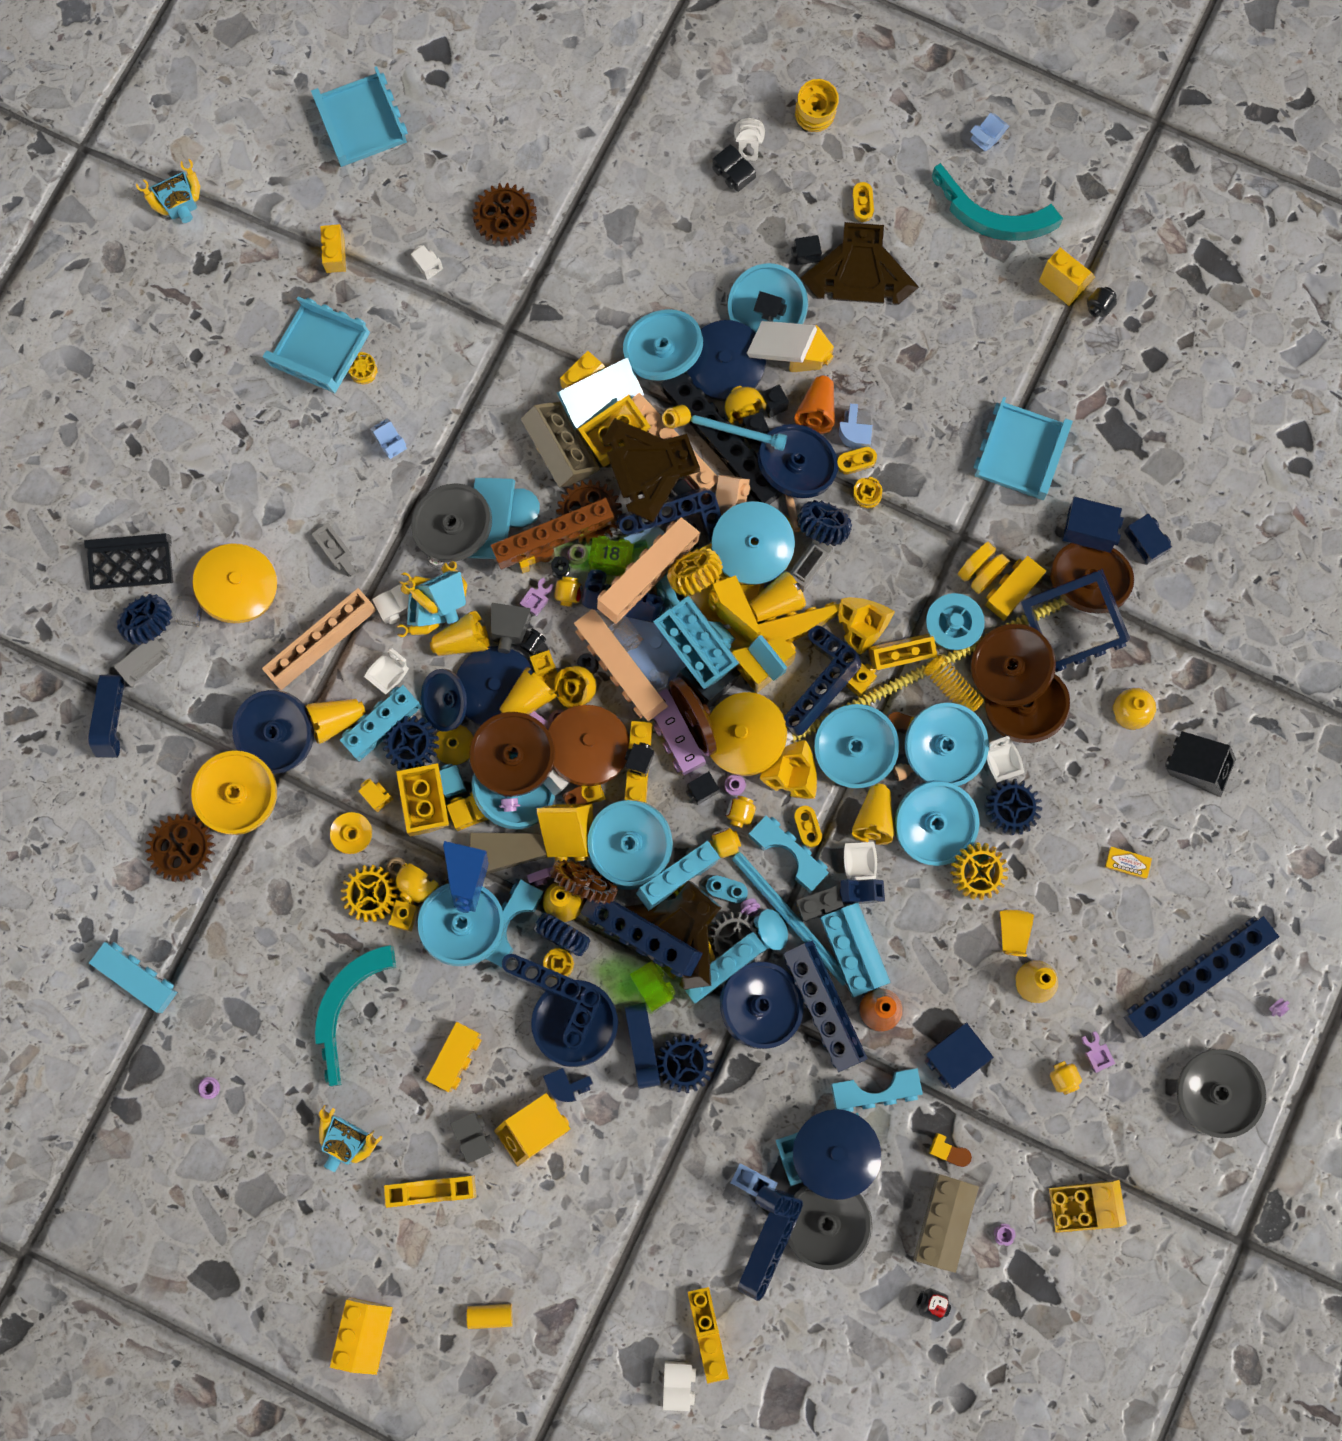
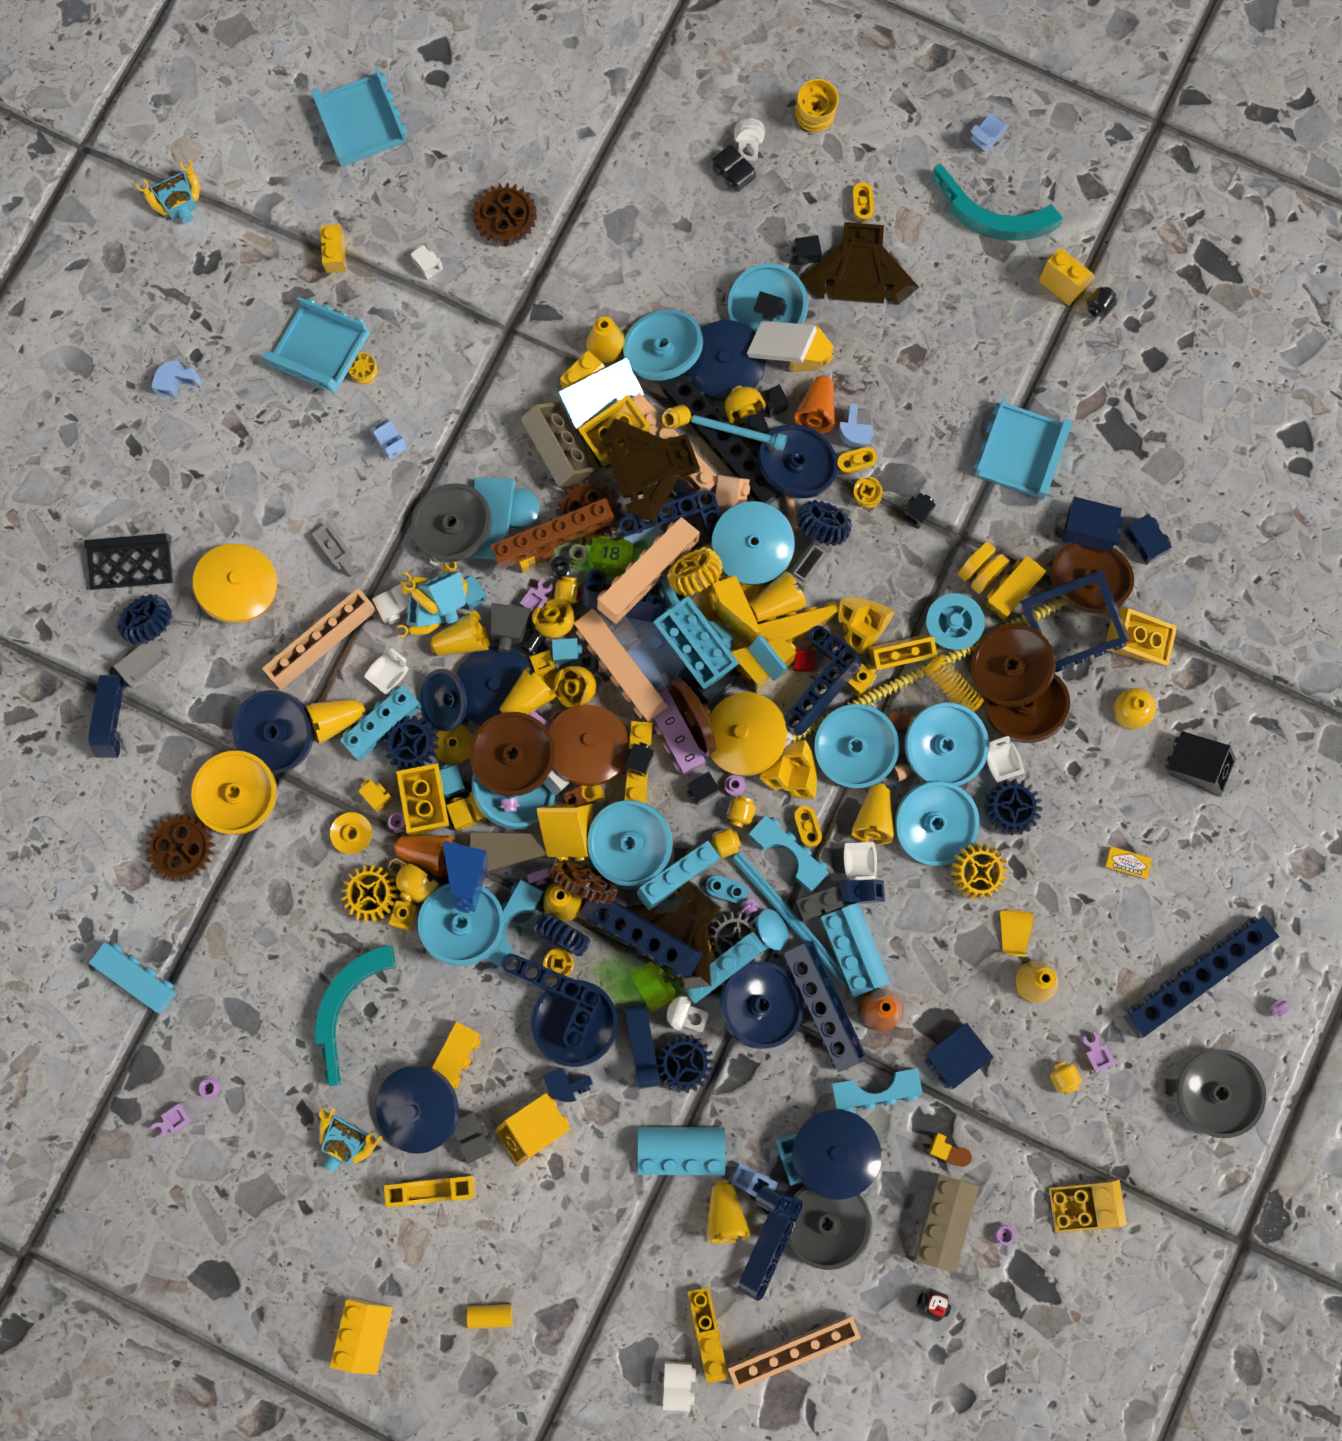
none -> lavender plate [150,1103,192,1139]
none -> light blue brick [151,361,201,398]
none -> dark blue dish [376,1065,459,1154]
none -> lavender plate [387,812,406,833]
none -> orange cone [394,835,454,878]
none -> medium azure brick [463,575,488,611]
none -> yellow cylinder [532,599,575,639]
none -> medium azure brick [552,638,583,665]
none -> yellow cone [586,316,625,363]
none -> medium azure brick [638,1127,726,1175]
none -> white piece [667,996,709,1032]
none -> yellow cone [706,1181,750,1244]
none -> light nougat brick [728,1314,861,1391]
none -> red tile [793,649,816,673]
none -> black brick [903,493,936,529]
none -> yellow slope [1106,608,1177,666]

